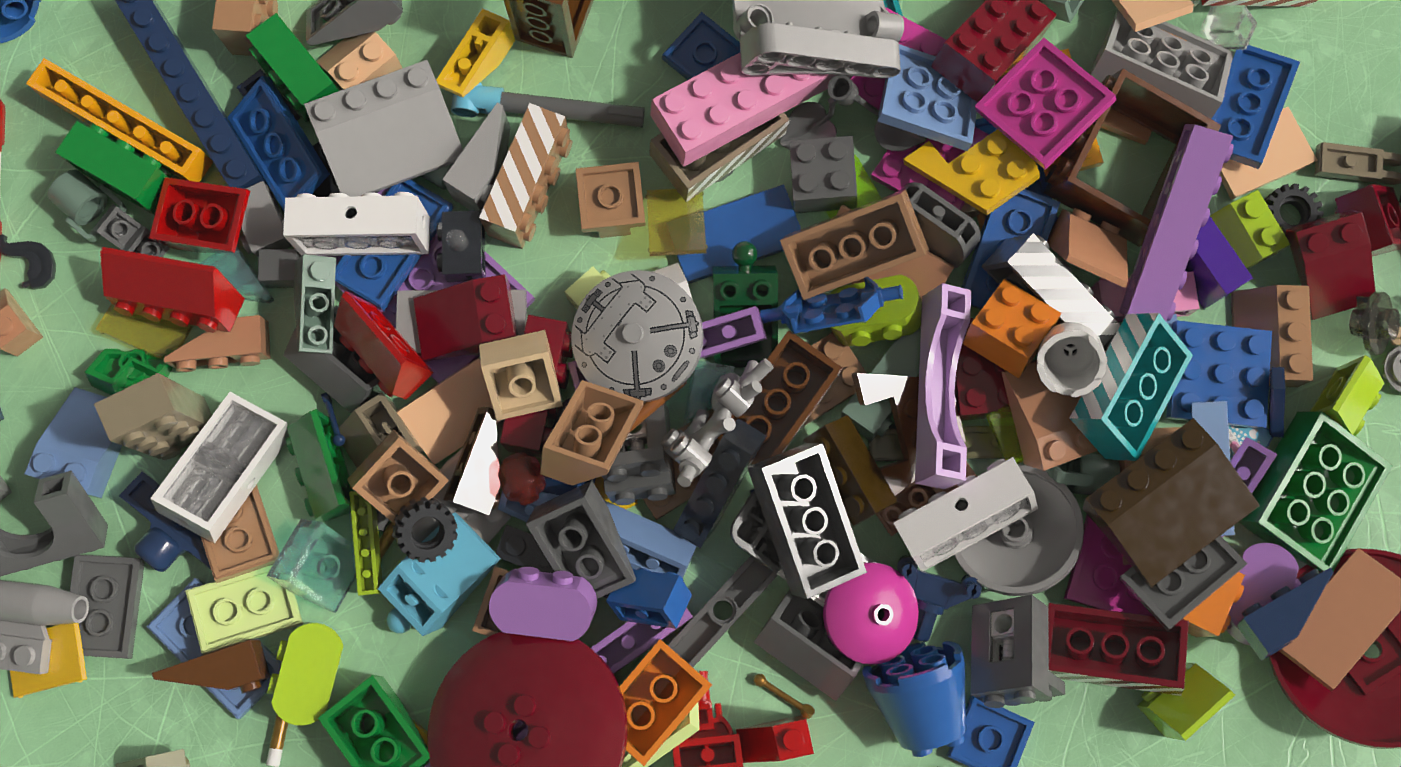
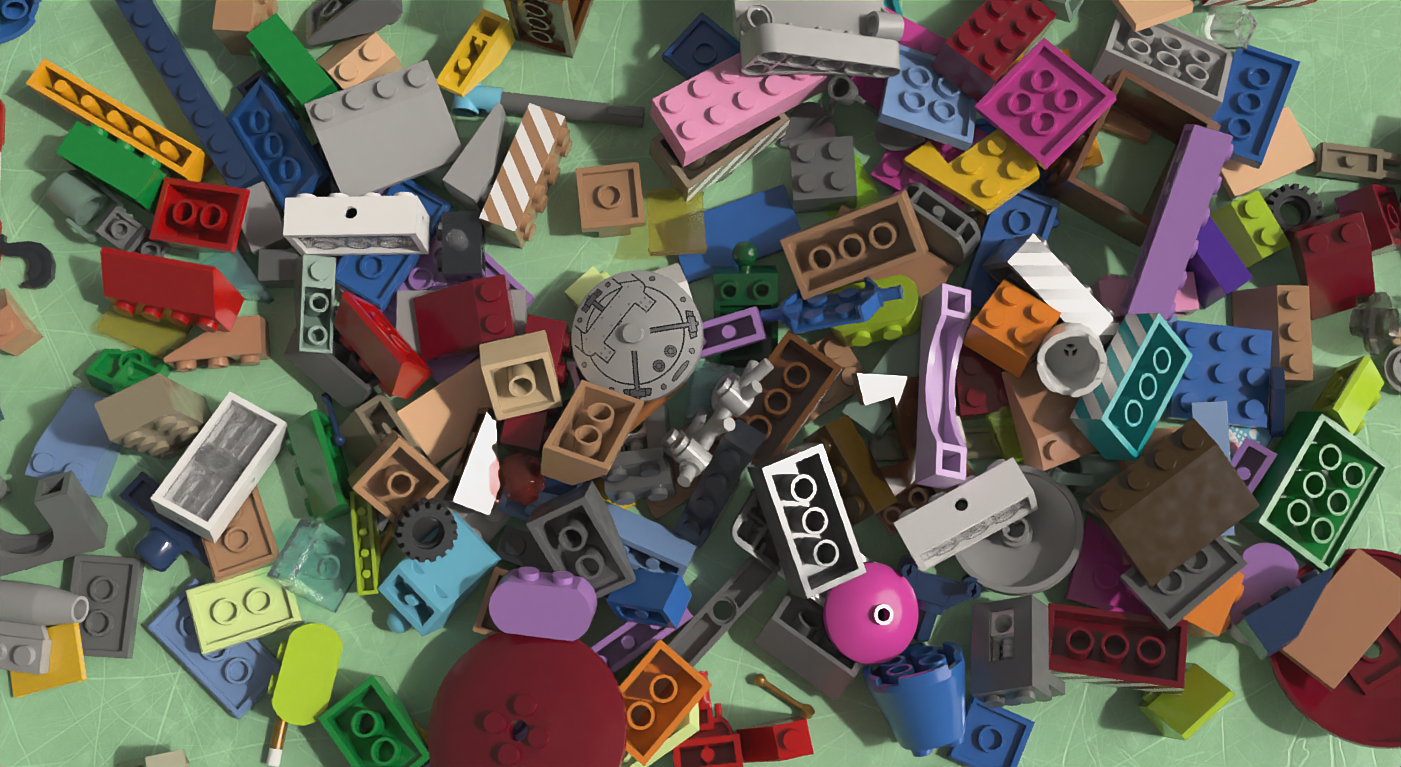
reddish brown slope [152,640,271,694] -> none
nougat slope [1047,208,1128,288] -> none

